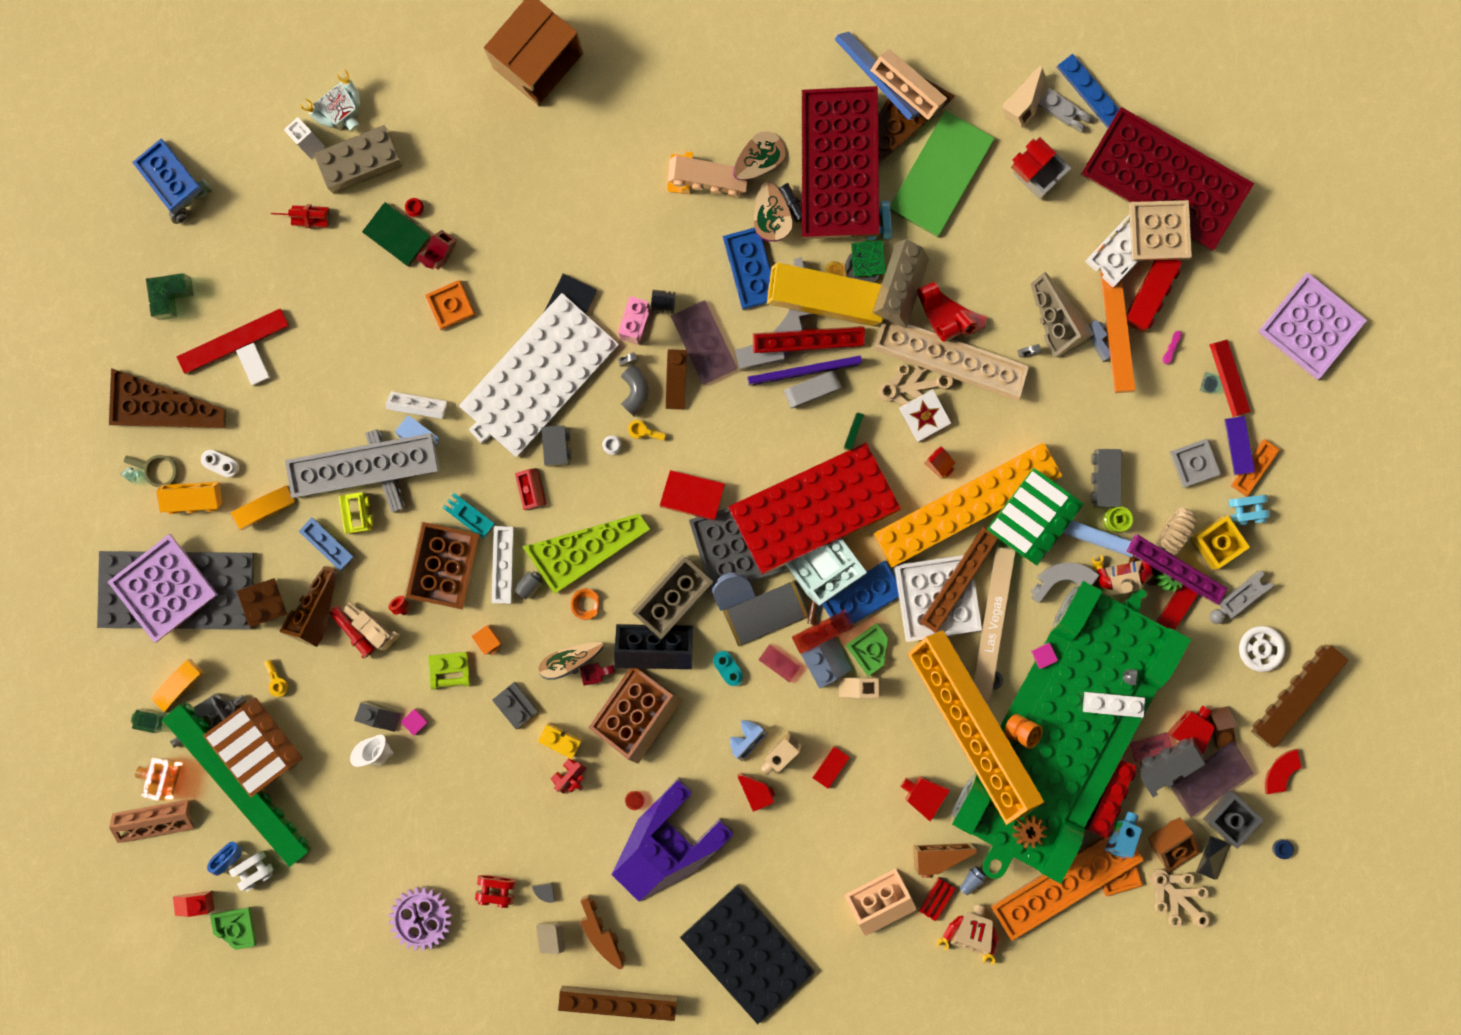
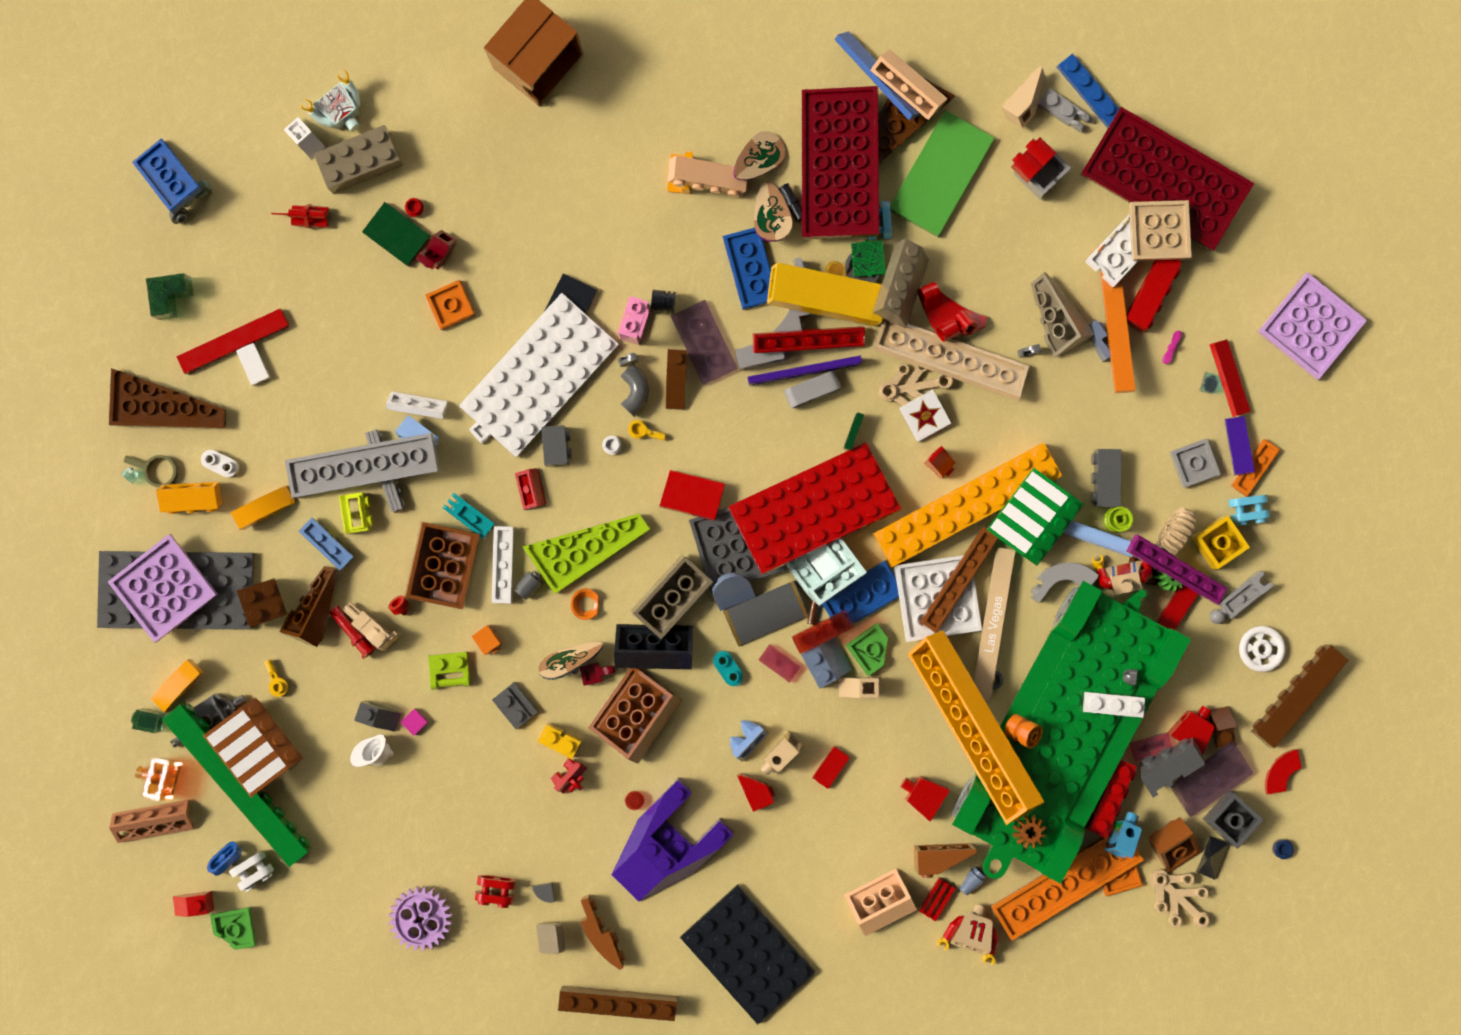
dark pink tile [1031,643,1058,669] -> none

